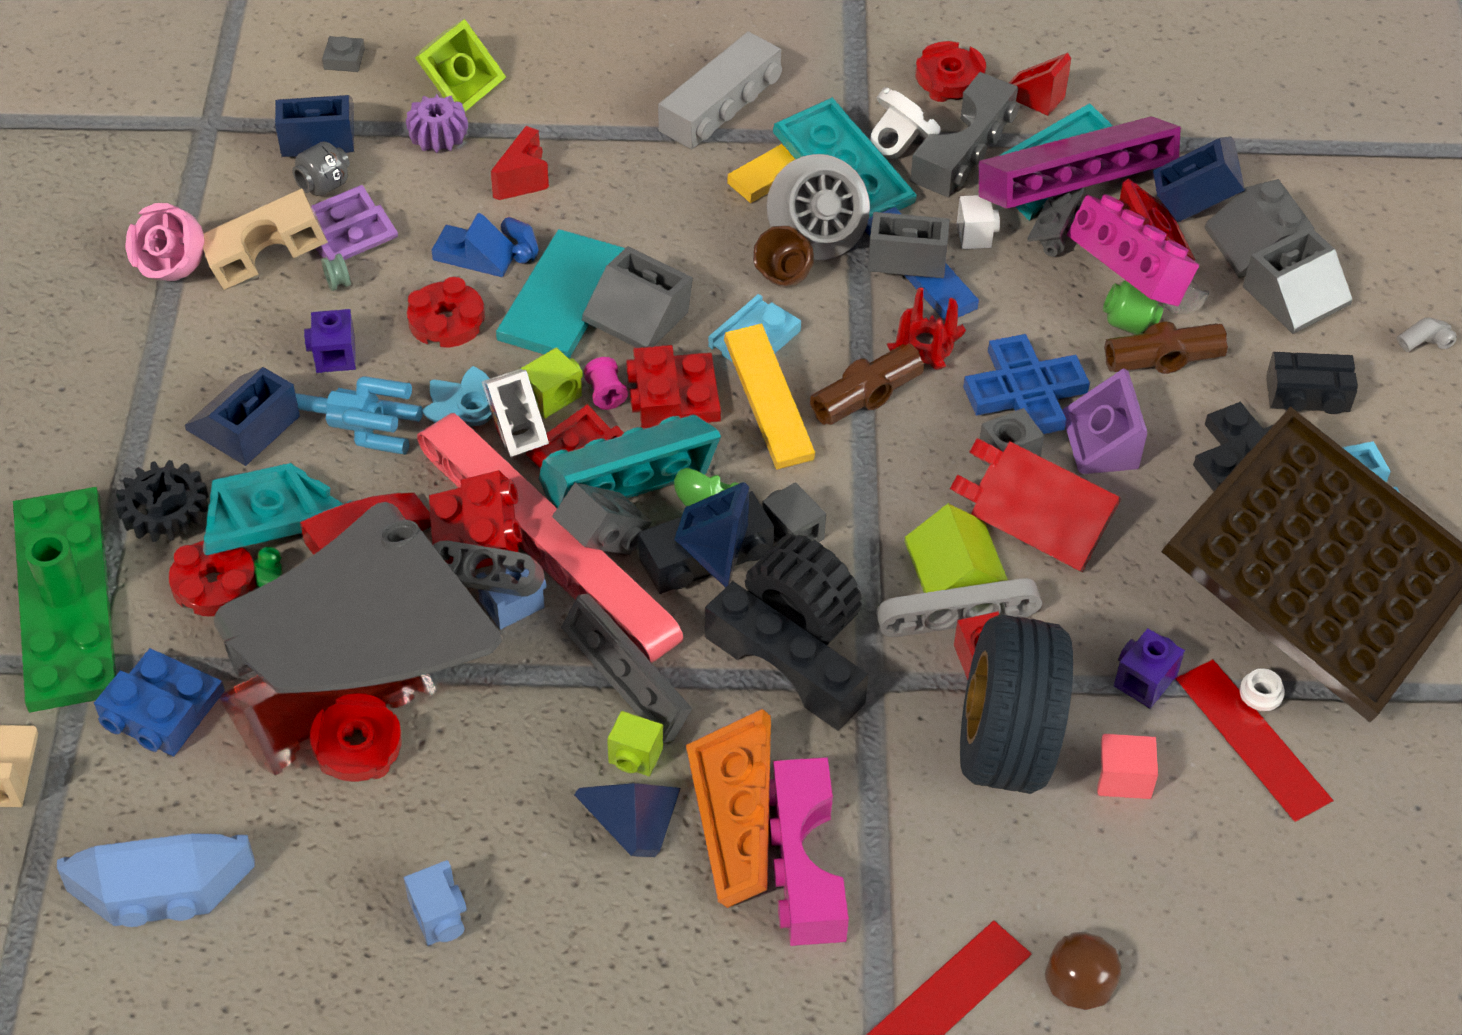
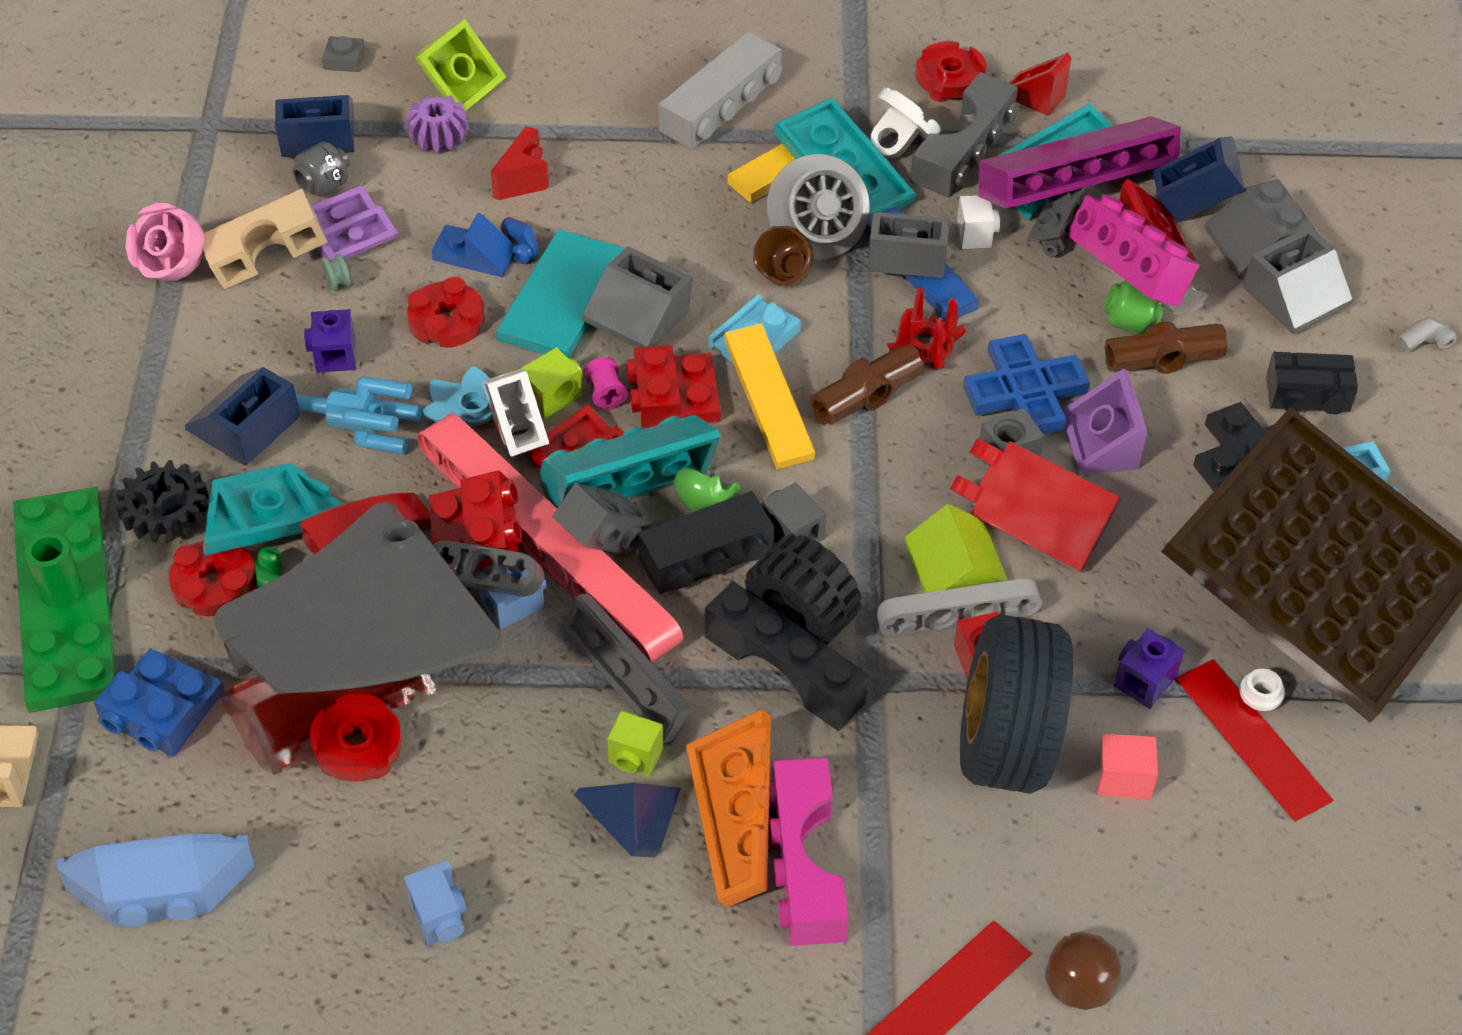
dark blue slope [674,482,749,588] -> none

